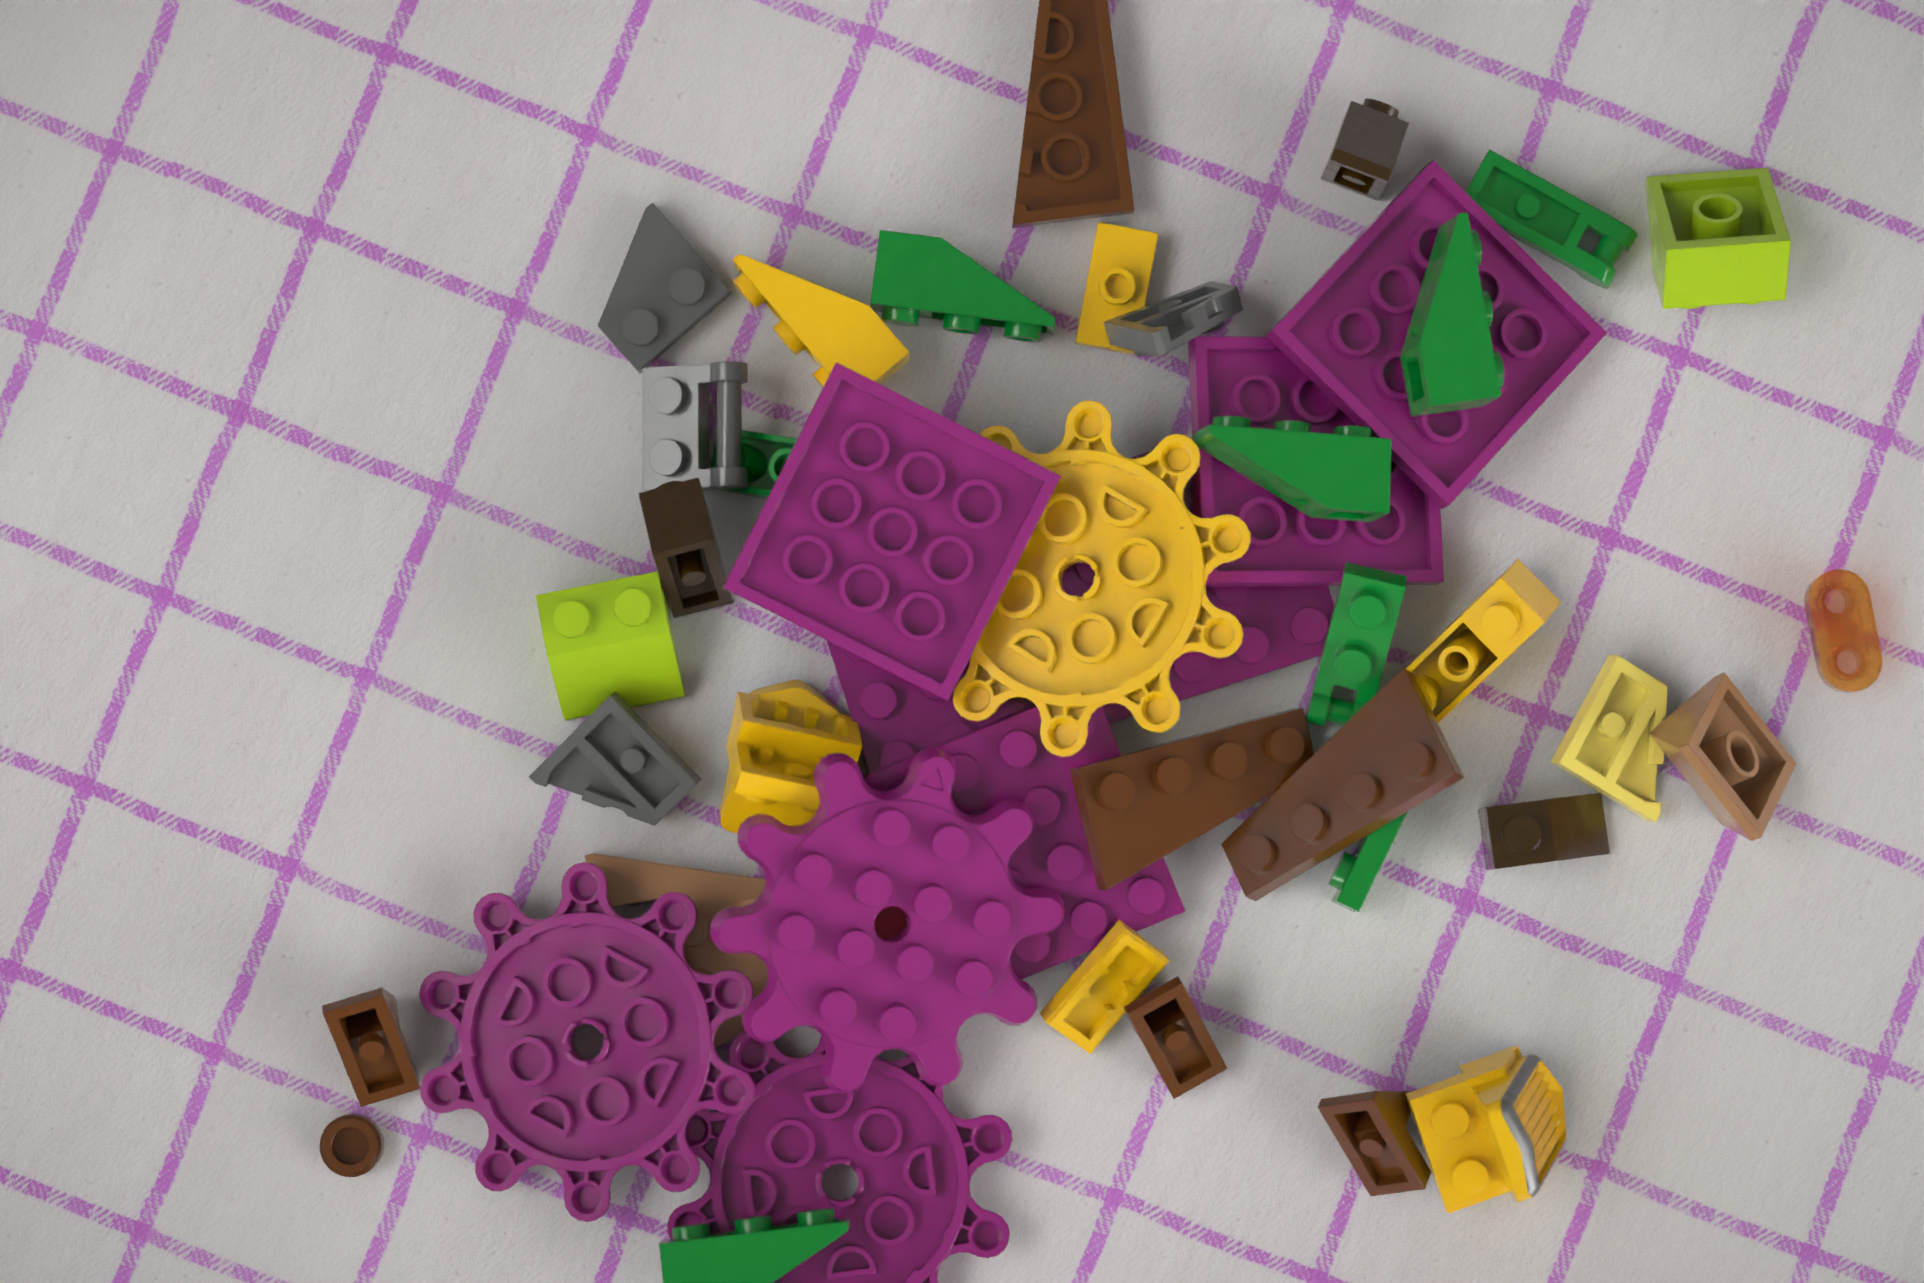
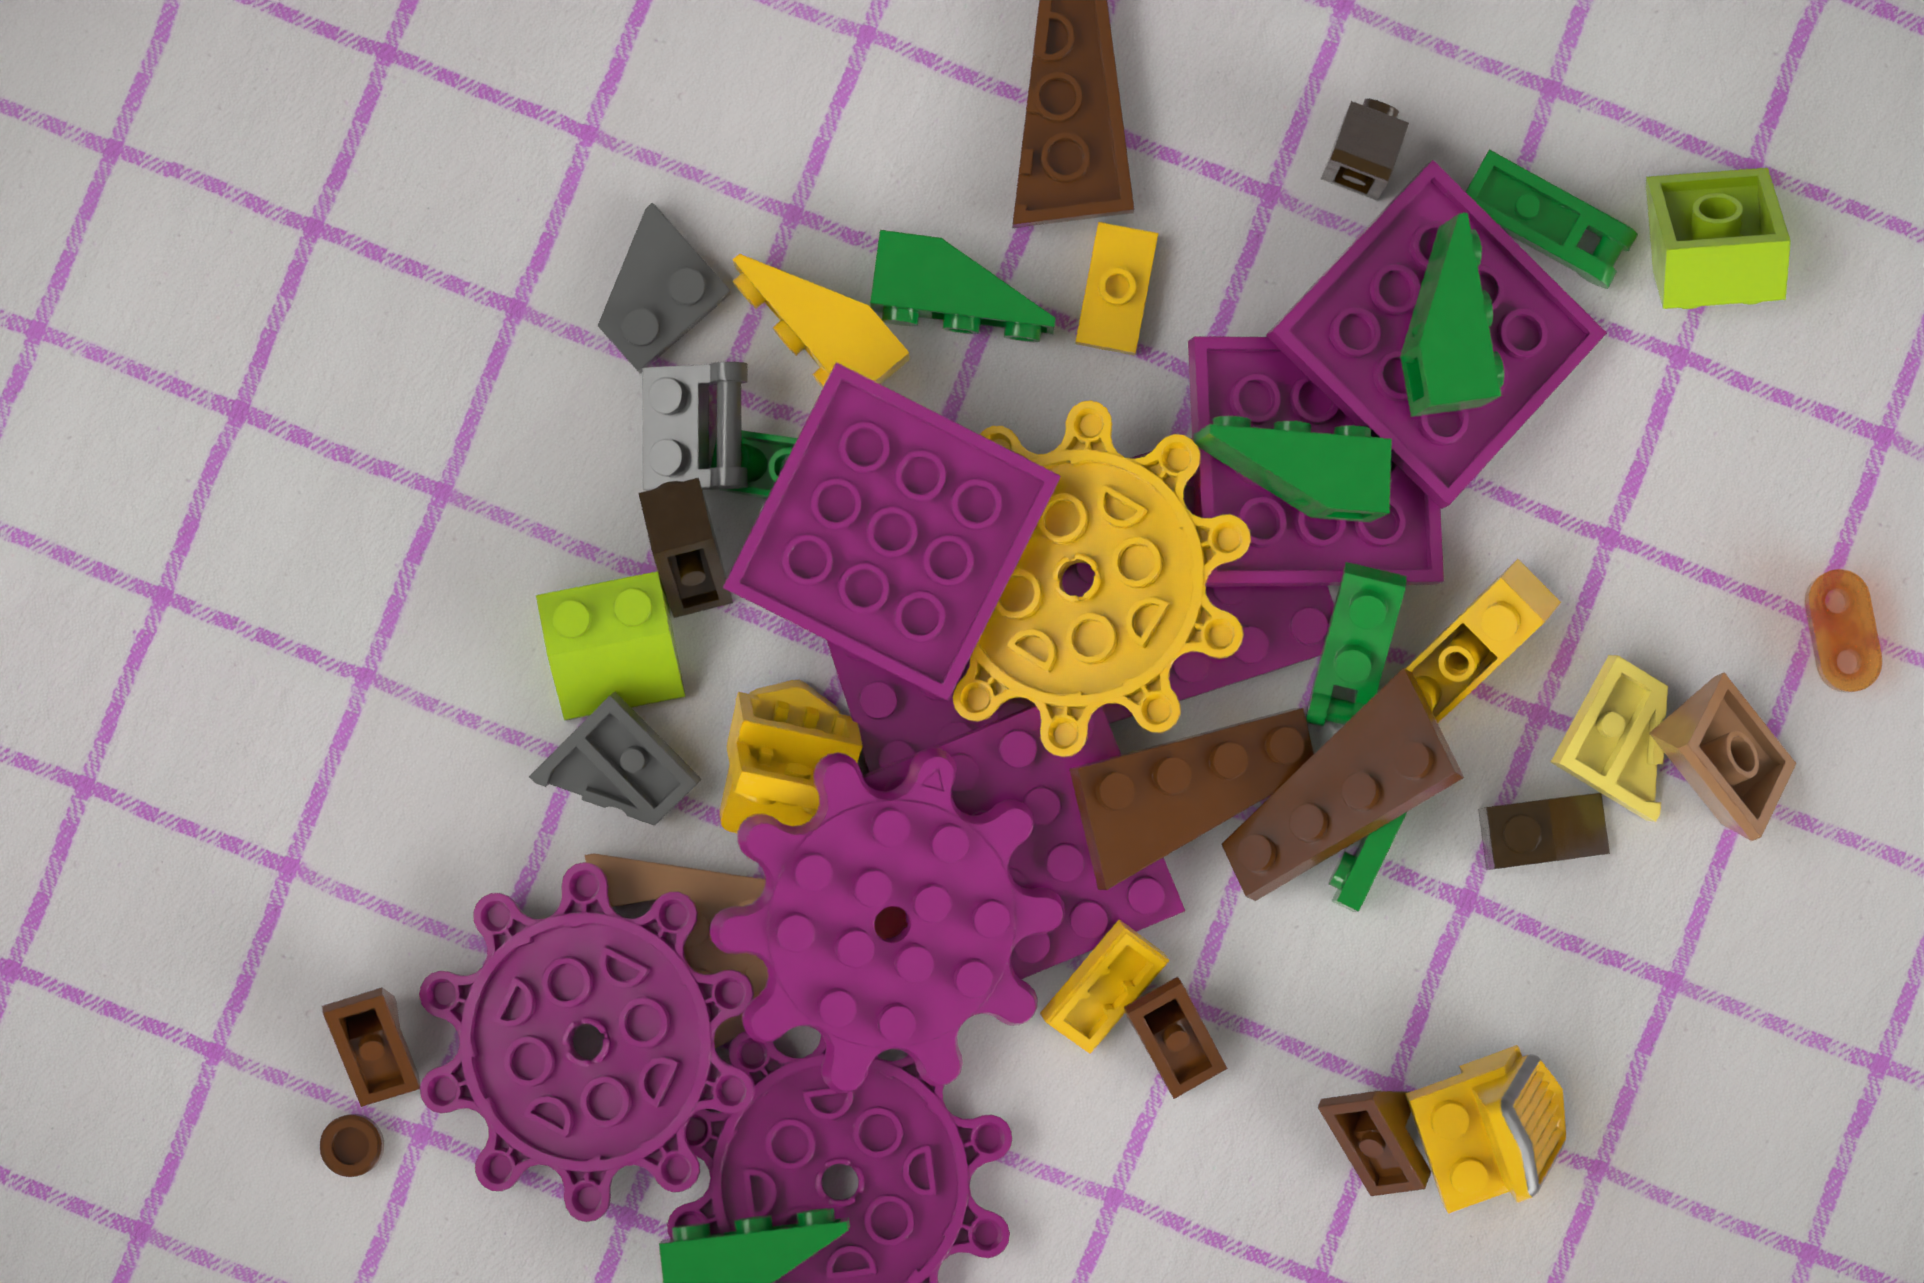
dark grey wing [1104,281,1243,357] -> none

